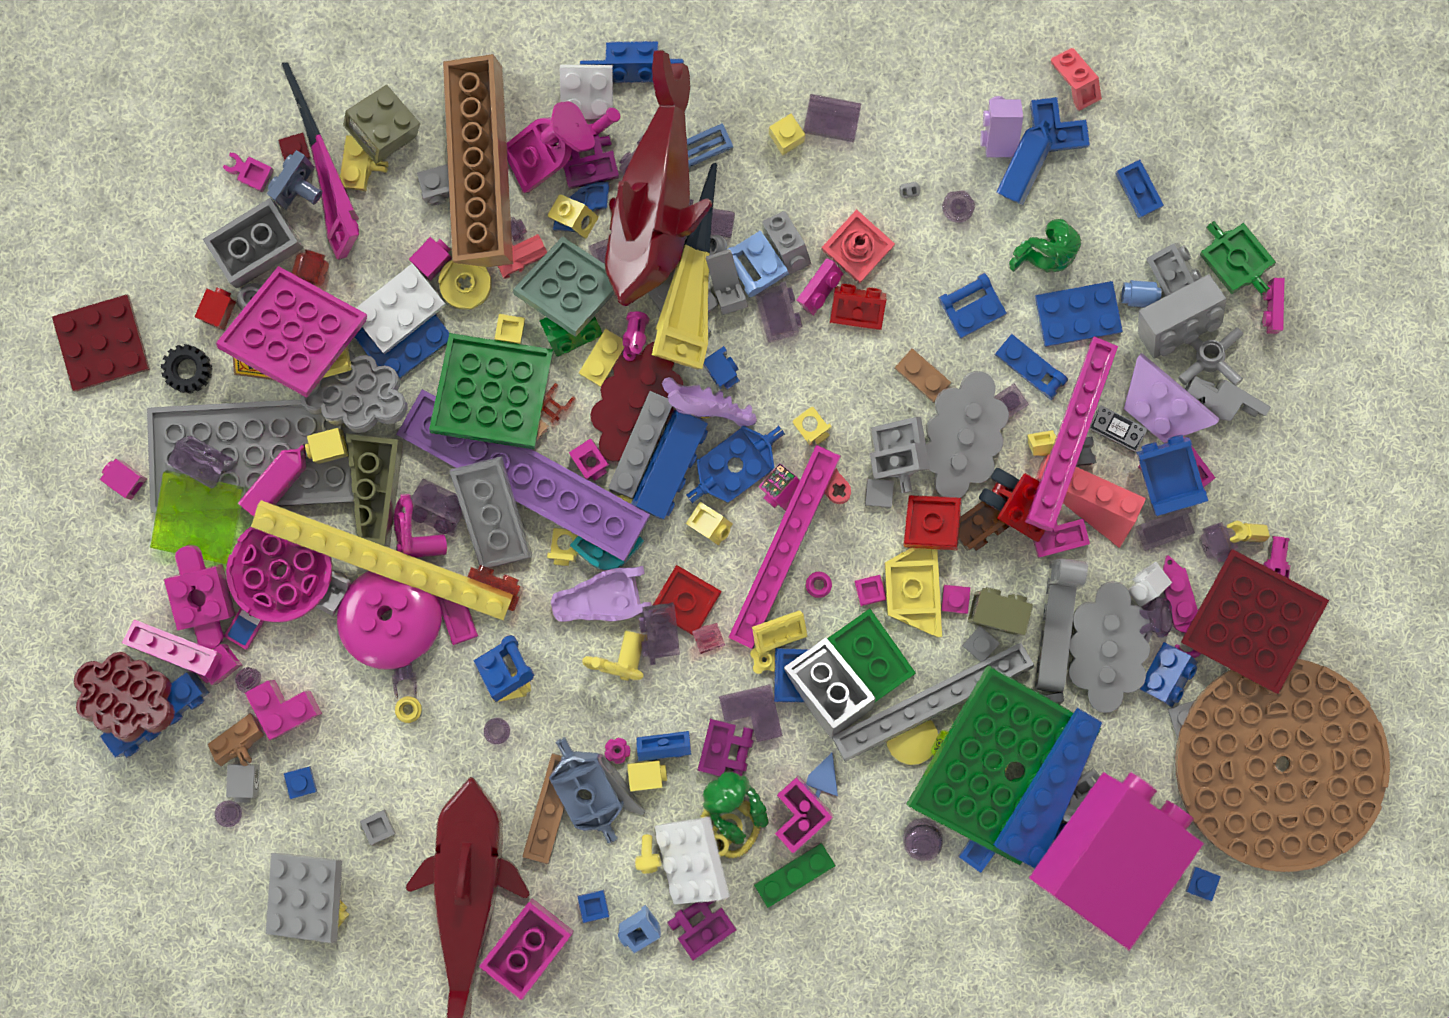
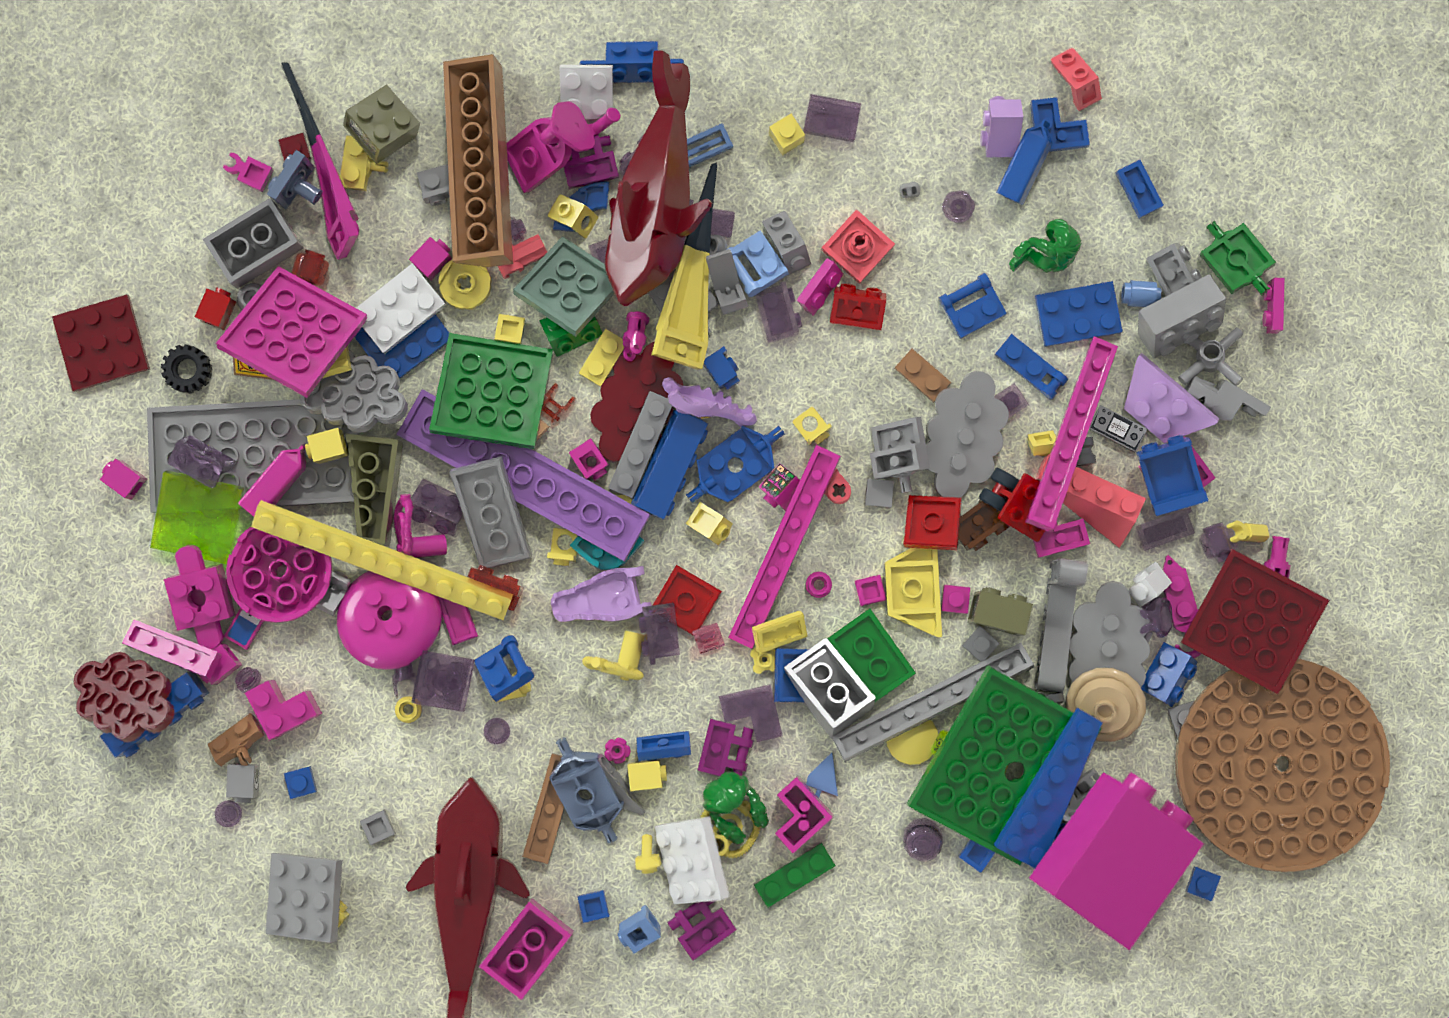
none -> clear purple plate [411,650,475,712]
none -> tan piece [1066,668,1146,742]

